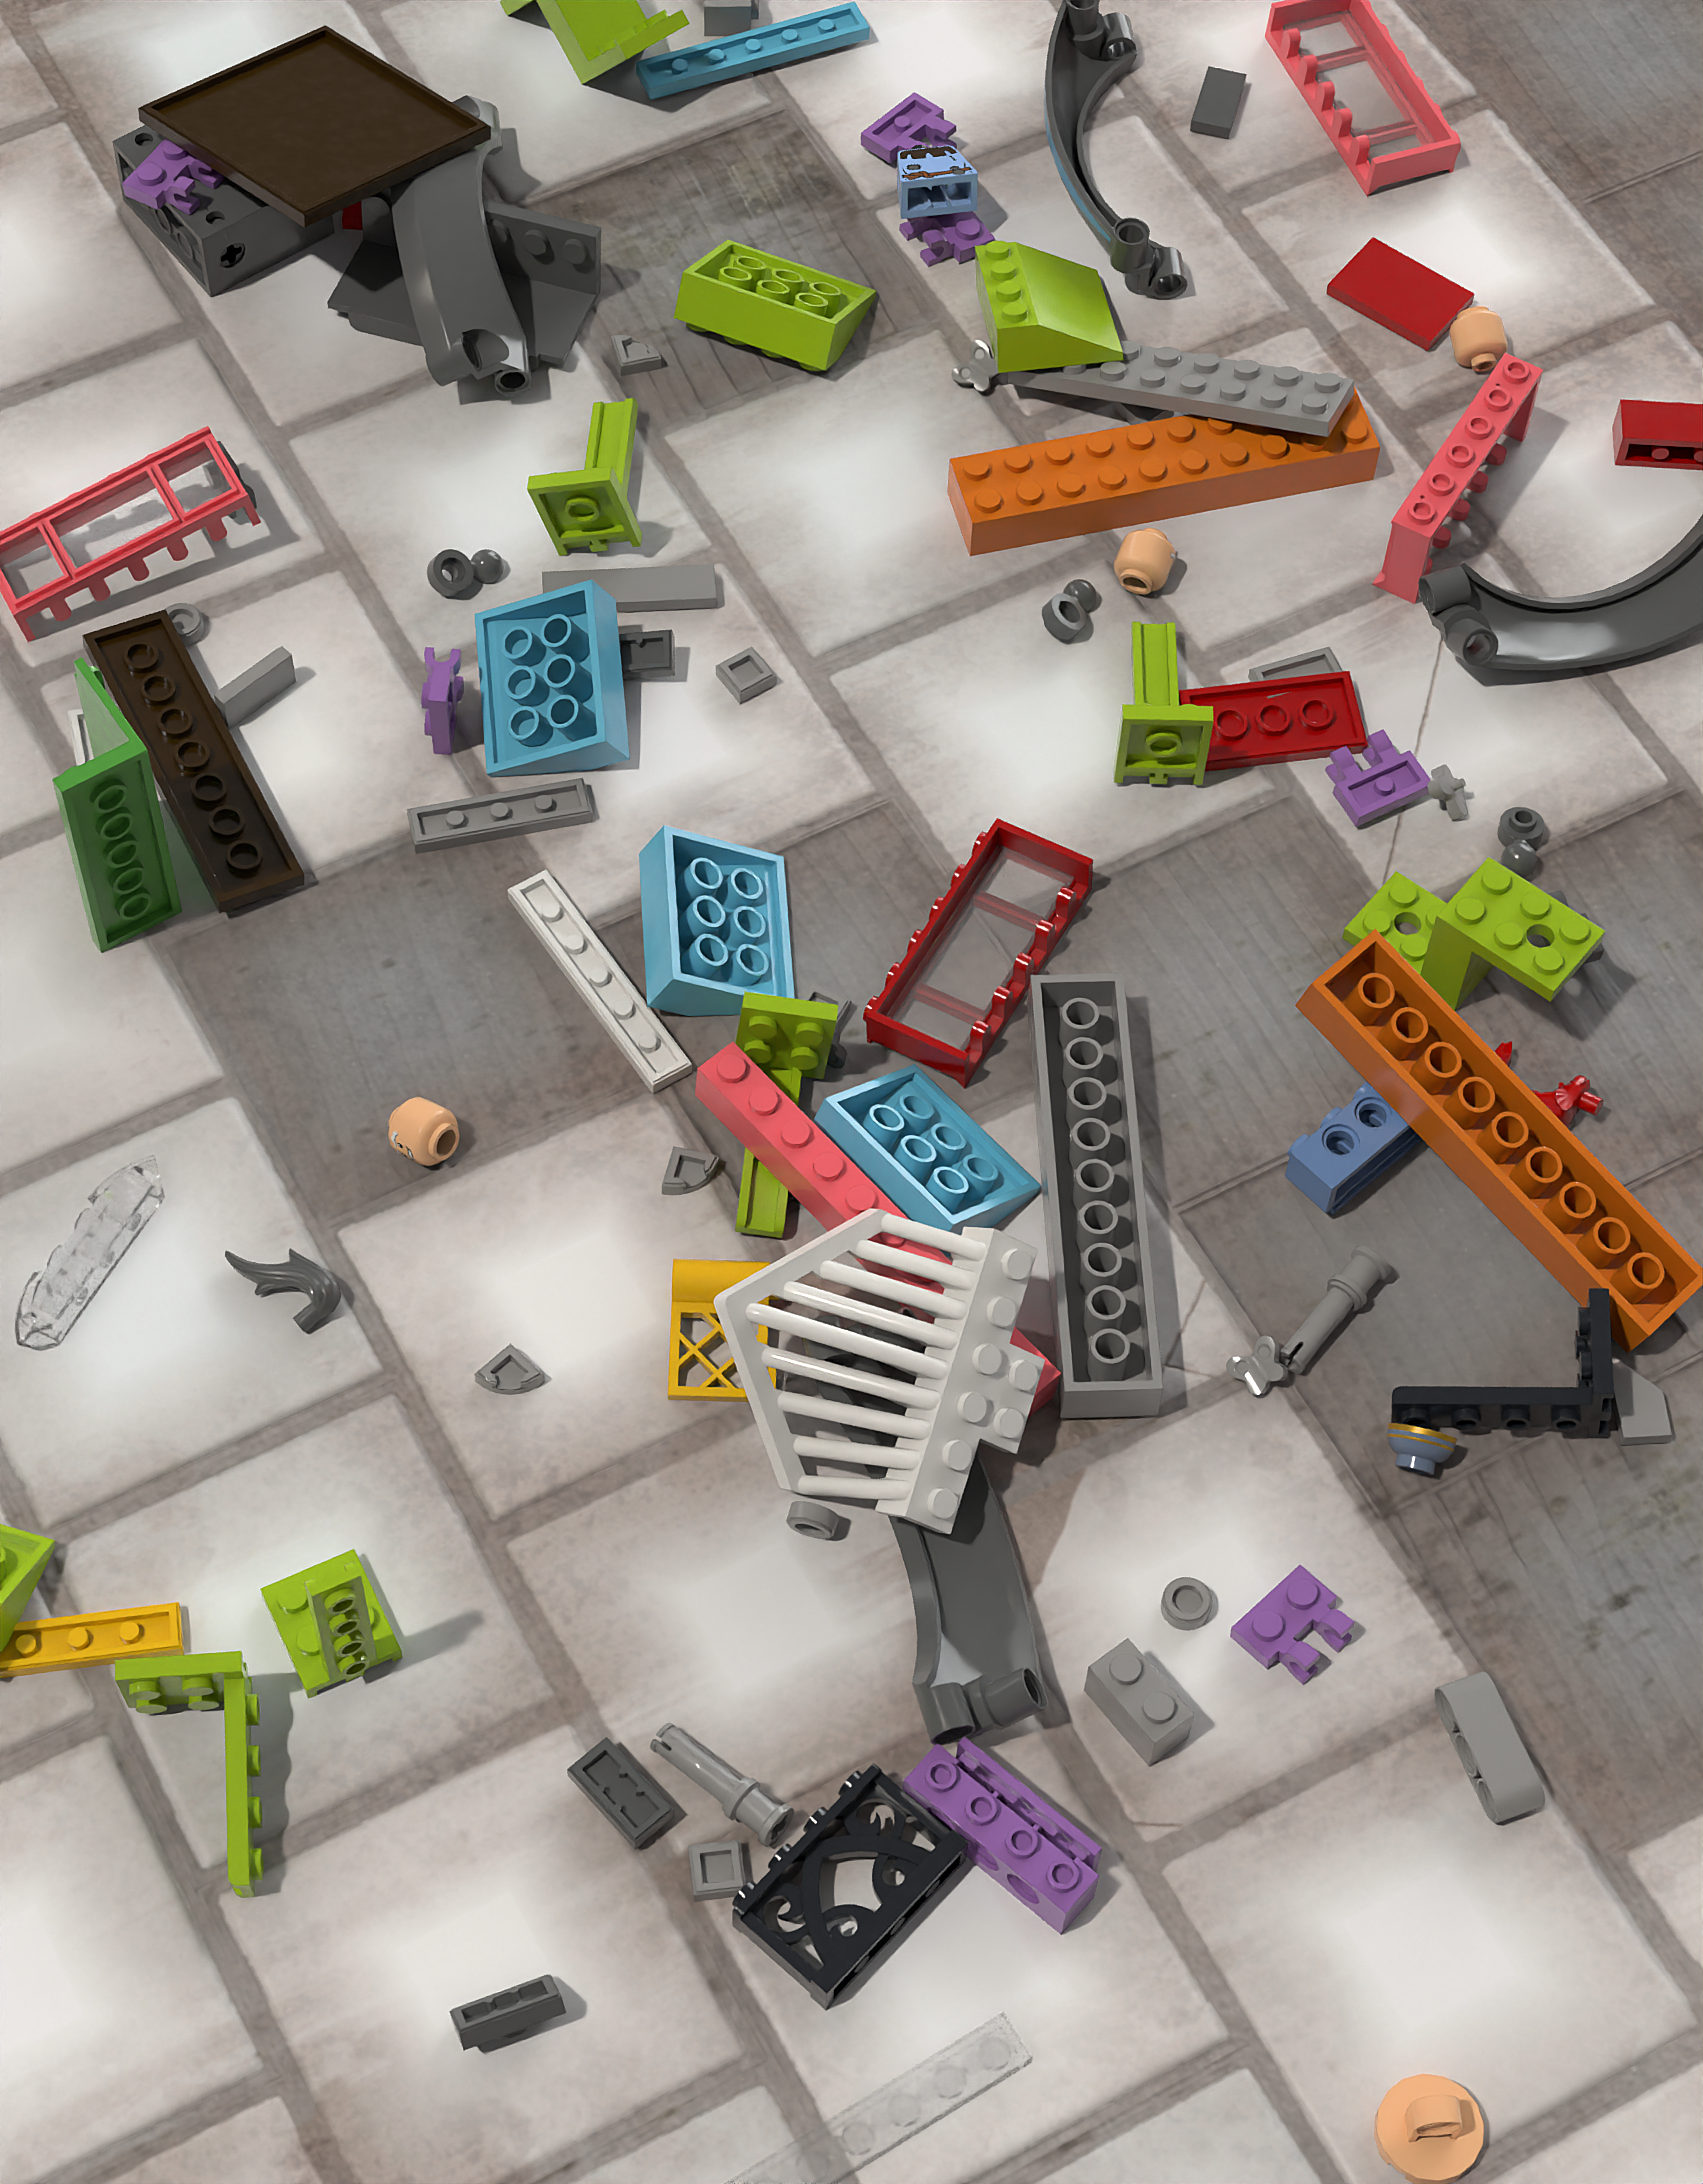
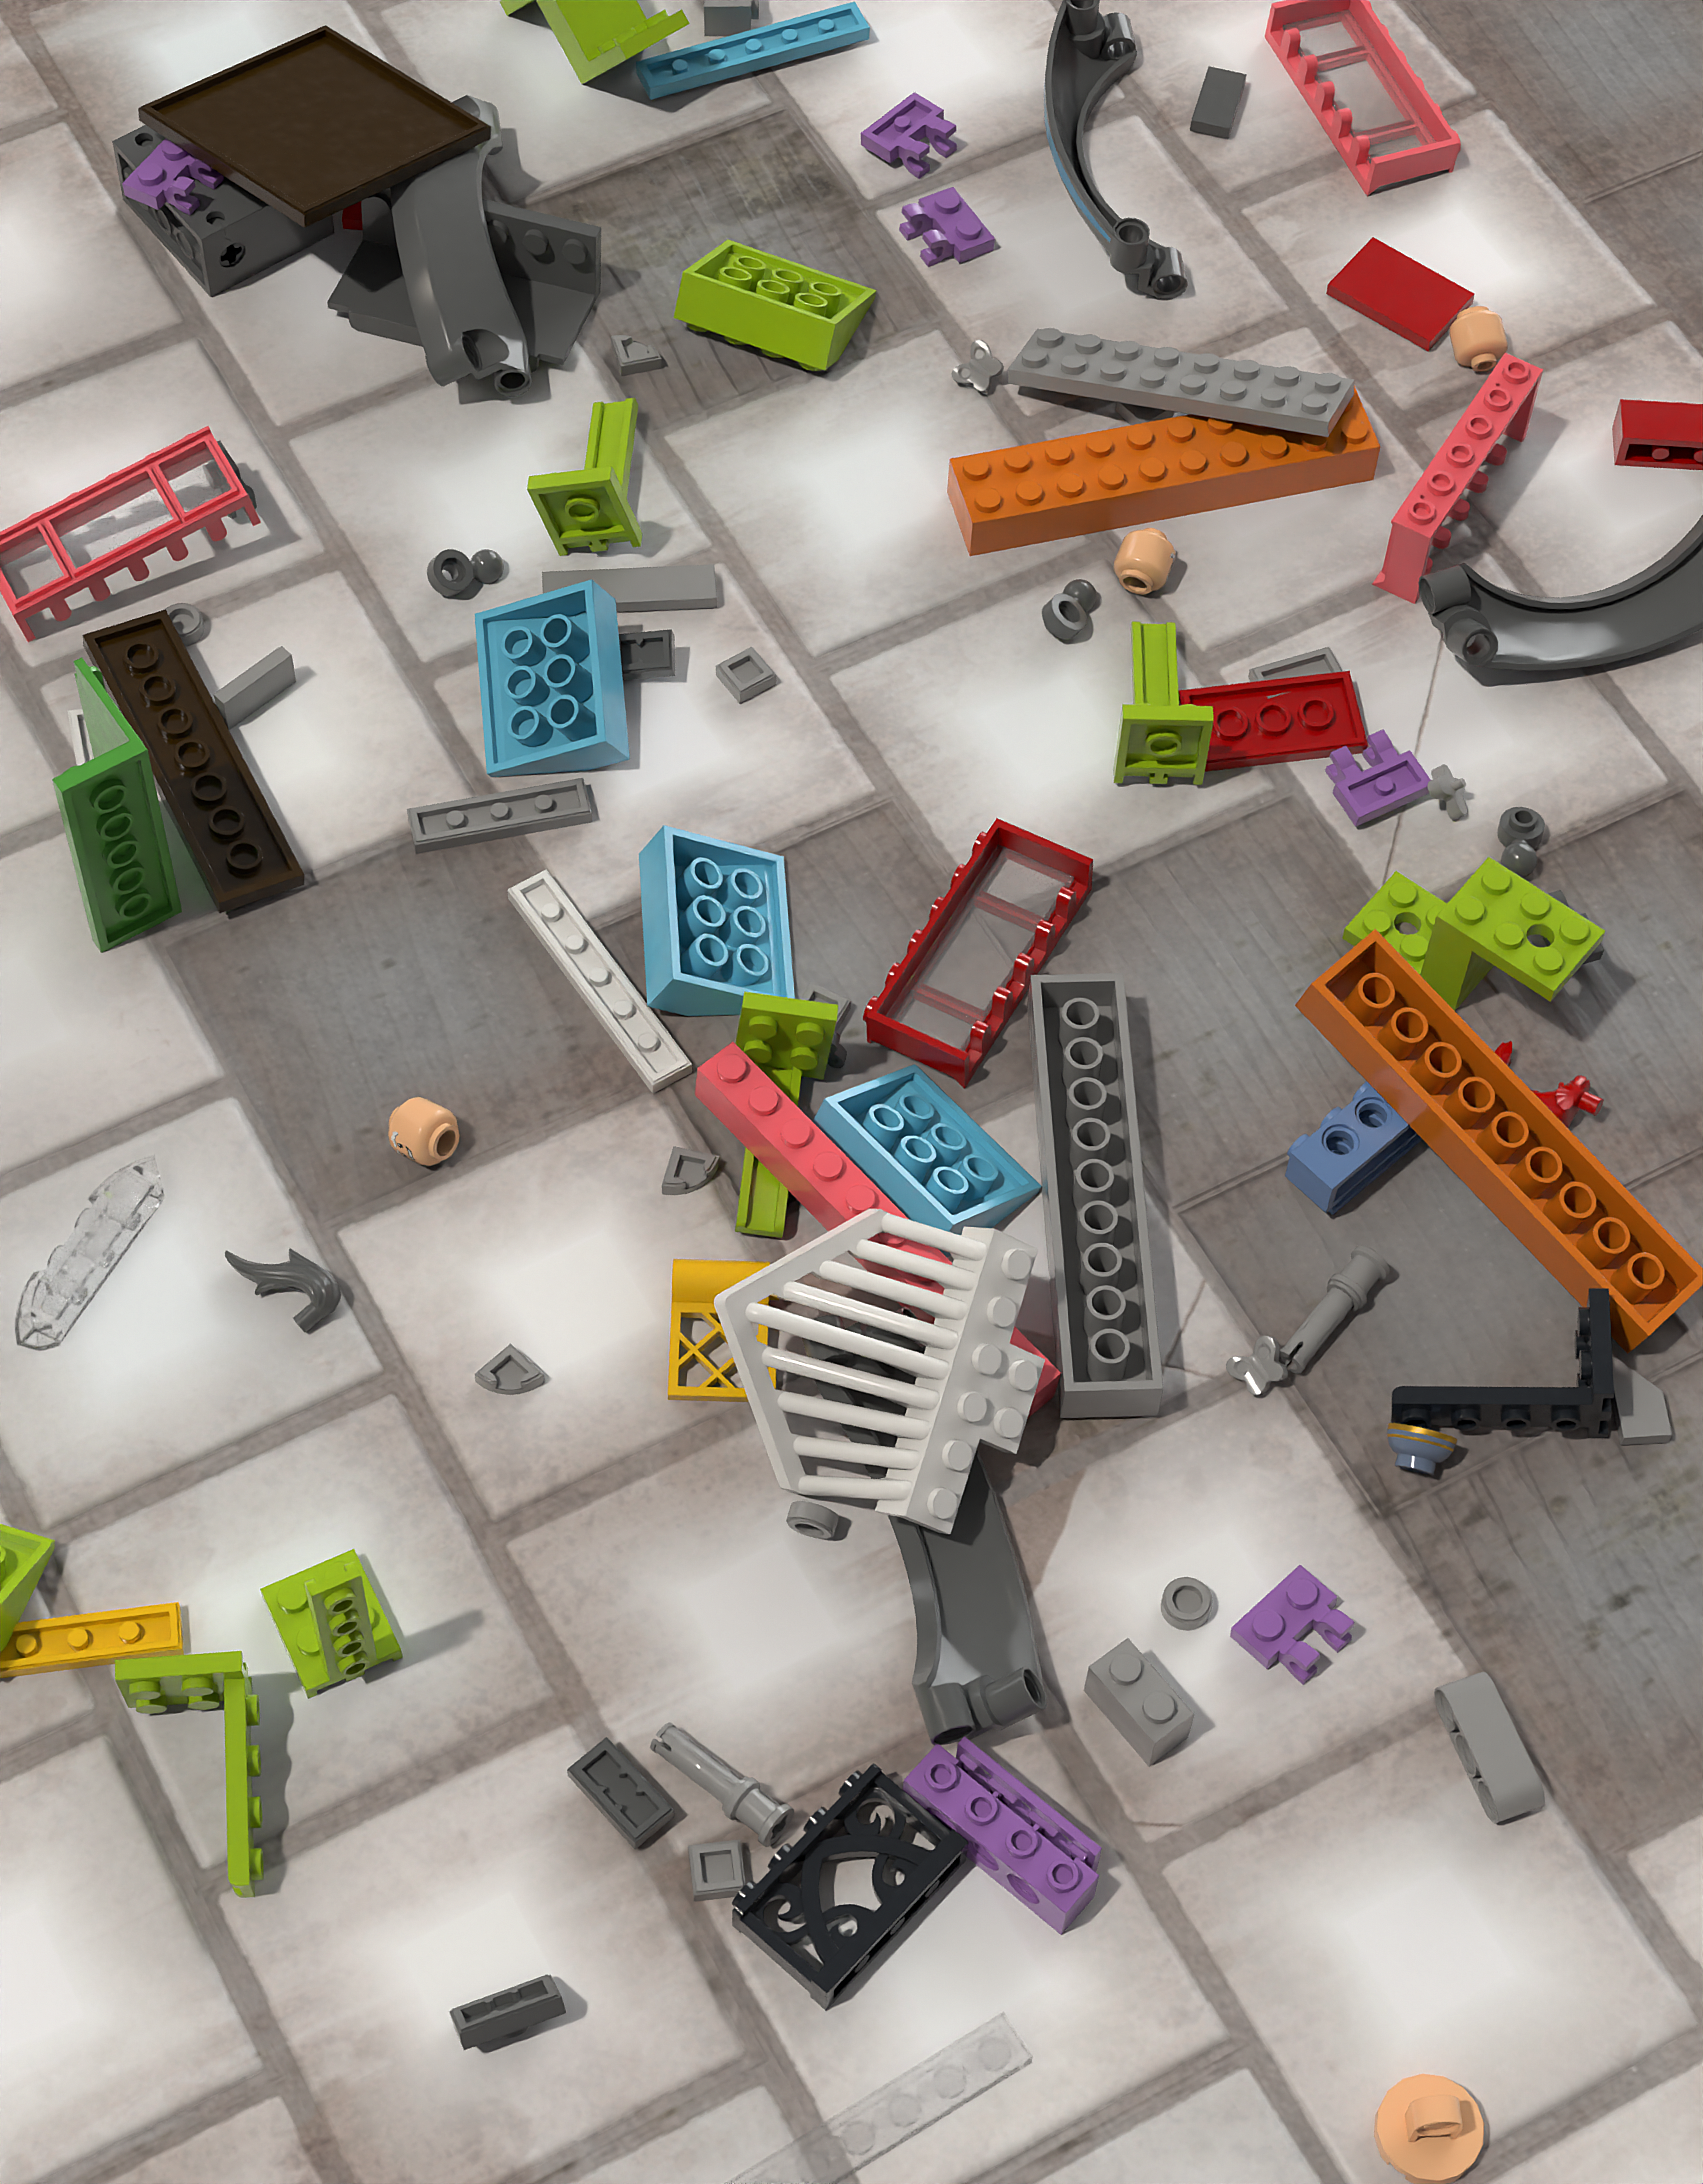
medium lavender plate [421,647,464,755] -> none
light blue torso [897,144,978,219] -> none
lime slope [975,241,1123,373] -> none

